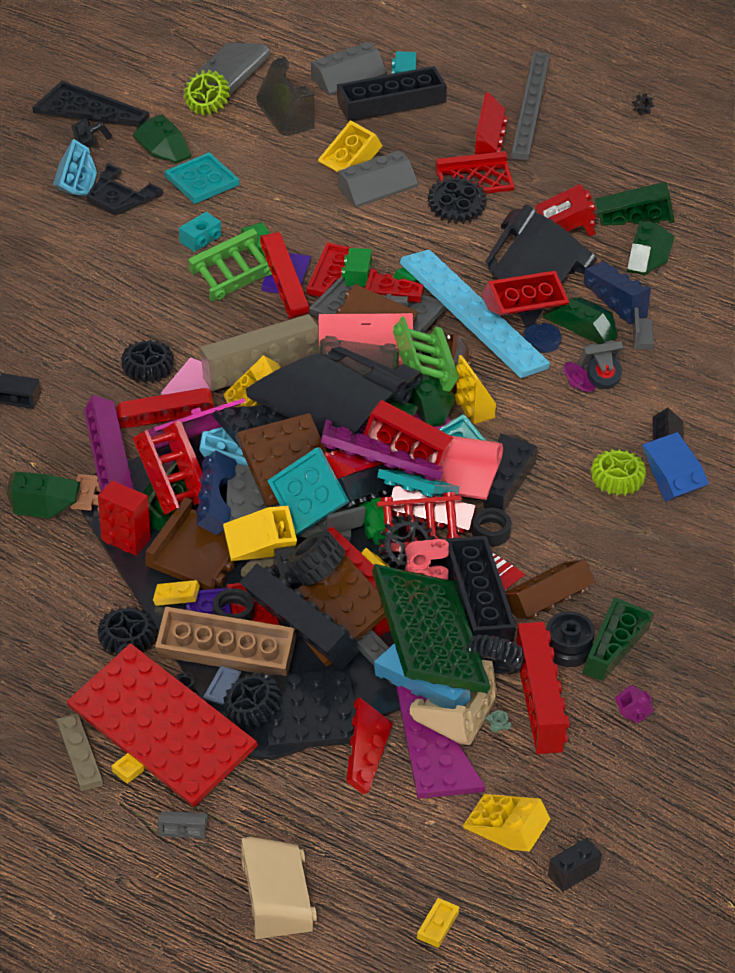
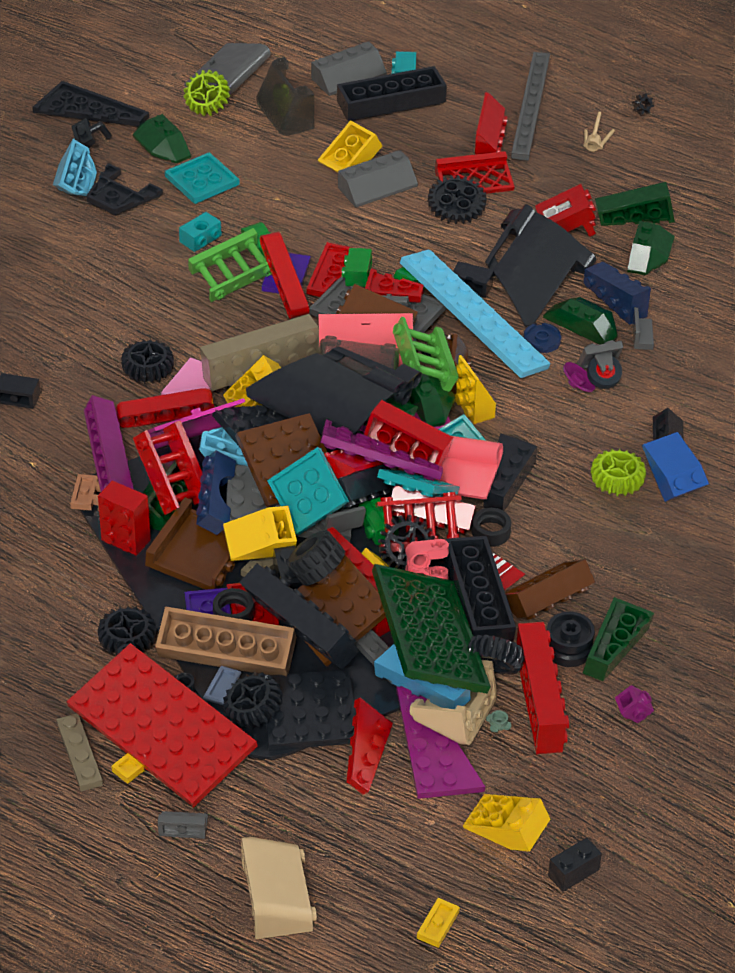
dark green wedge [6,471,80,519] -> none
yellow plate [153,580,200,606] -> none
red slope [481,271,569,315] -> none
none -> black brick [453,261,494,298]
none -> tan plant [583,111,615,152]

